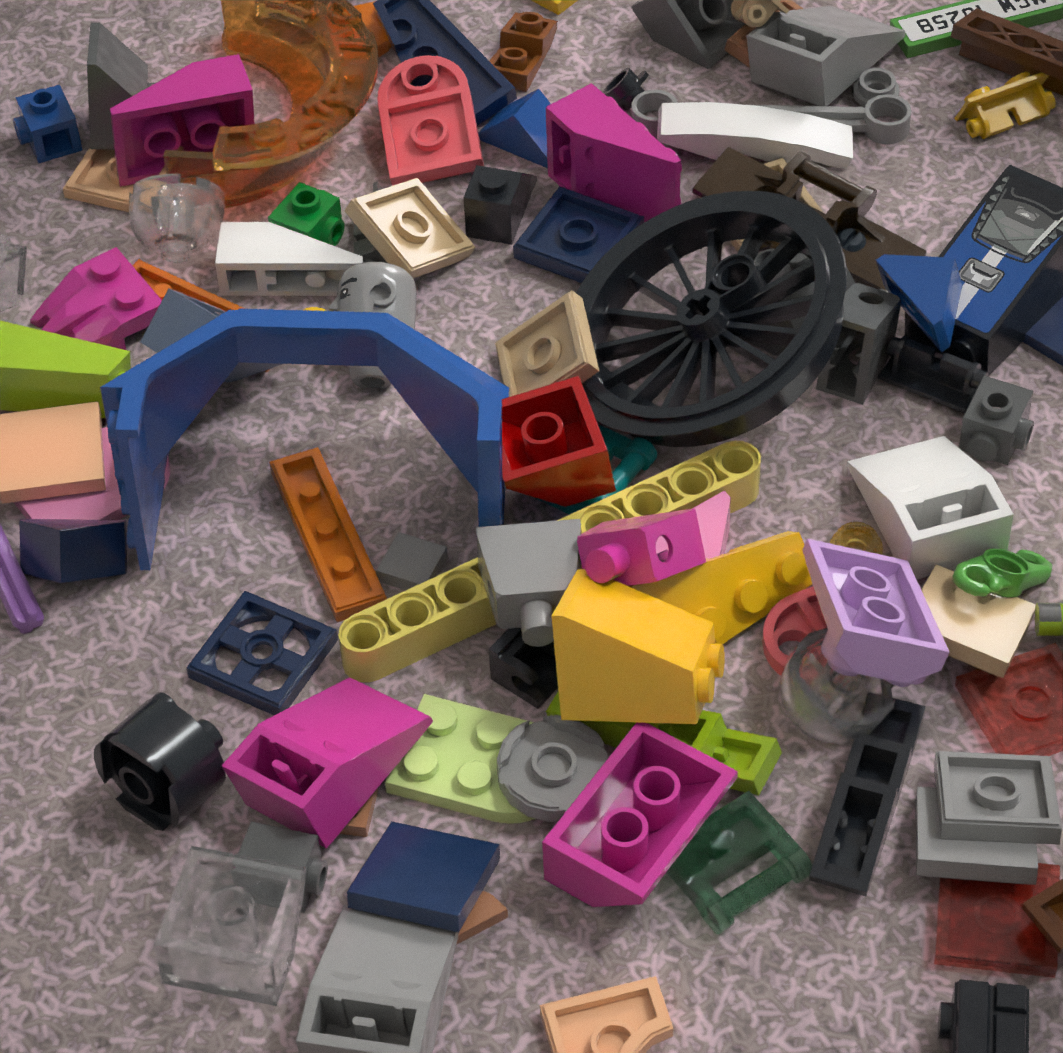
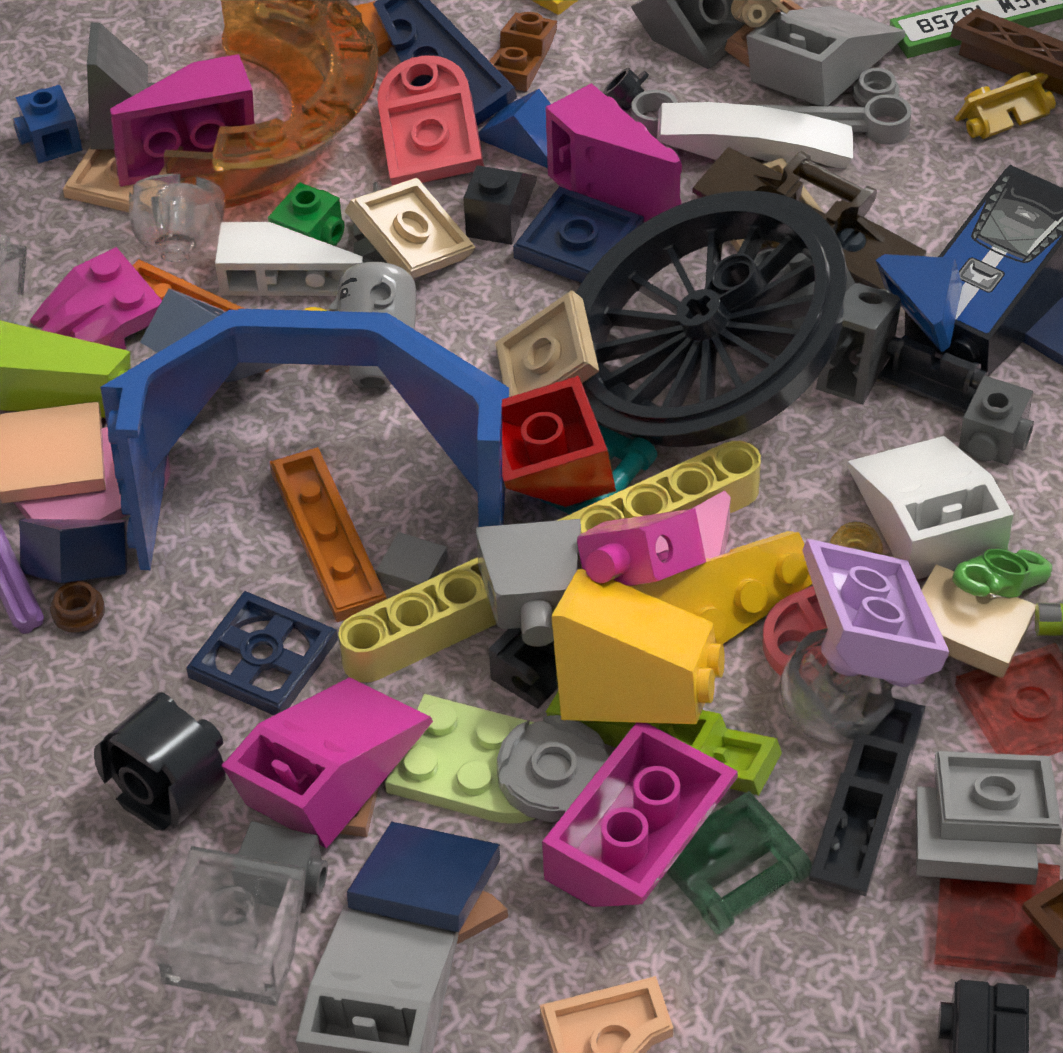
none -> reddish brown plate [50,581,105,633]

